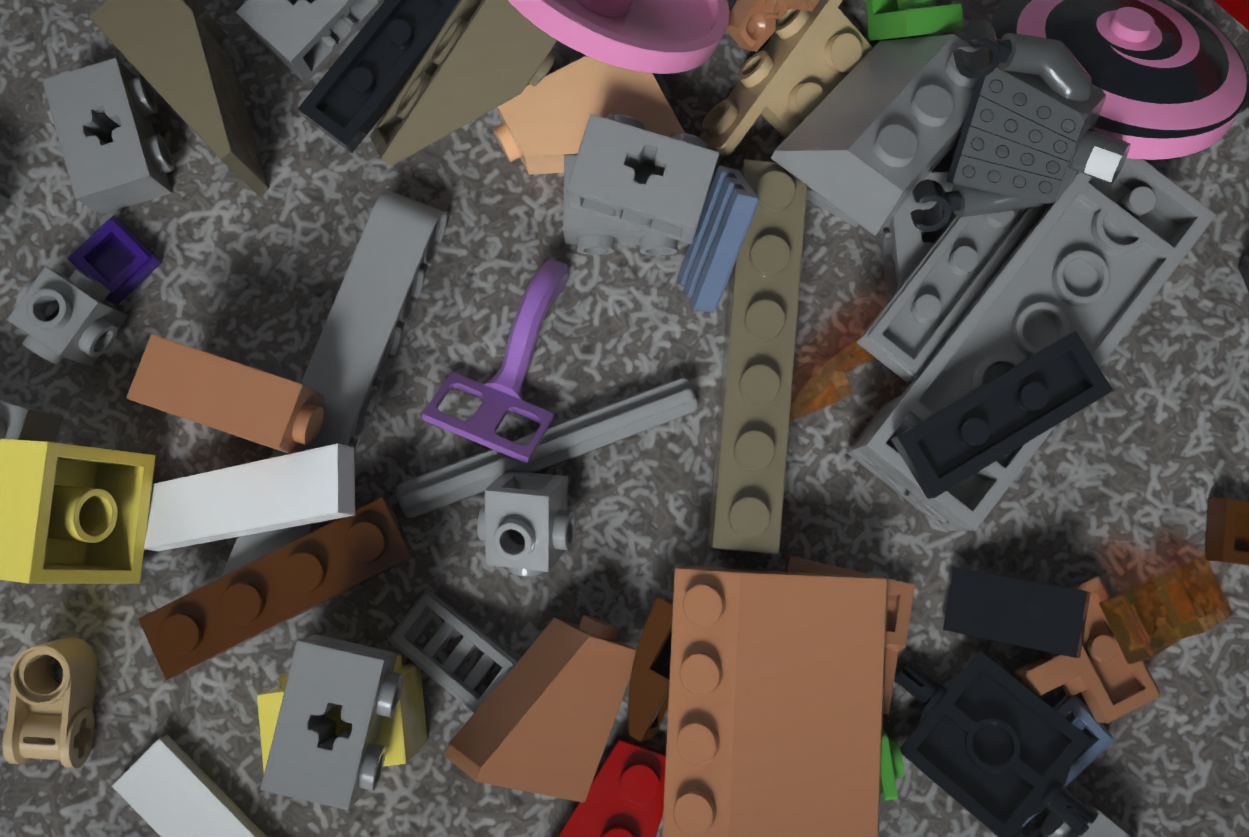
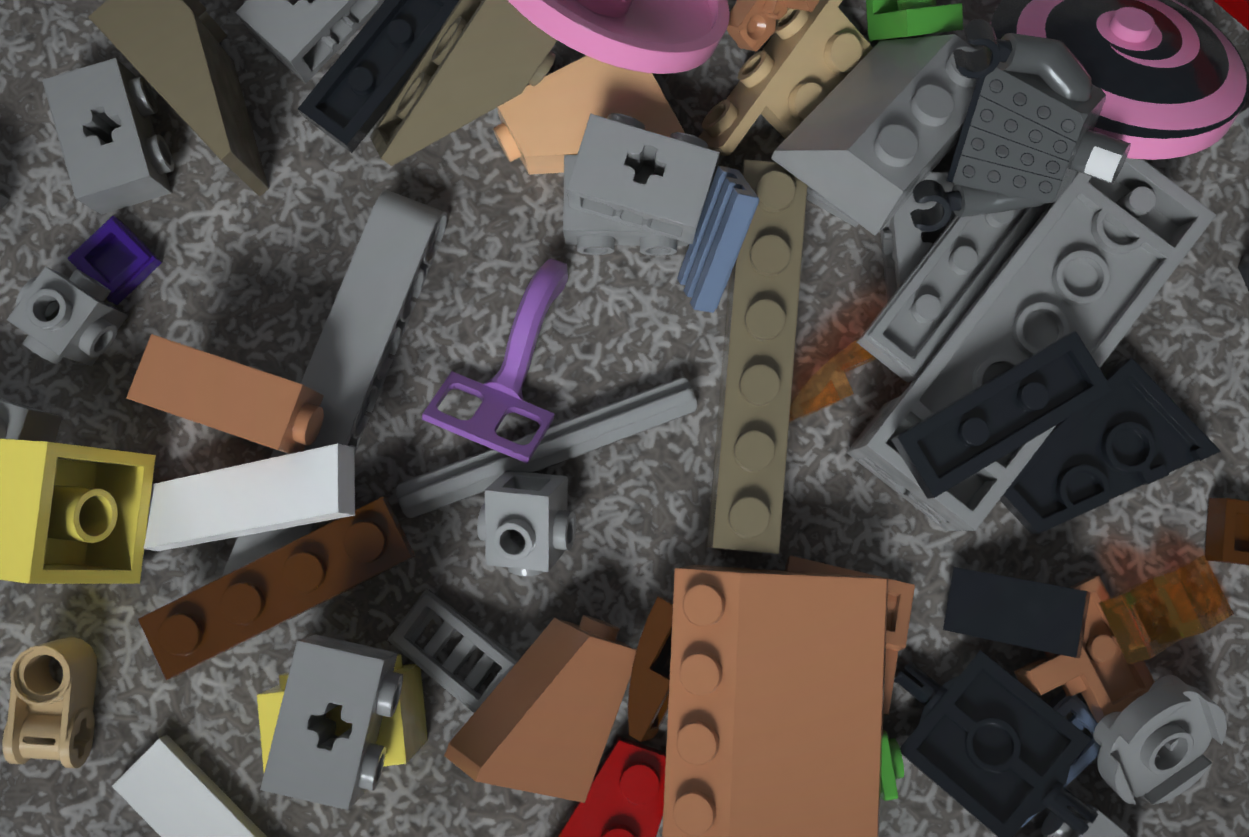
none -> black wing [1000,358,1221,533]
none -> light grey plate [1093,675,1227,805]

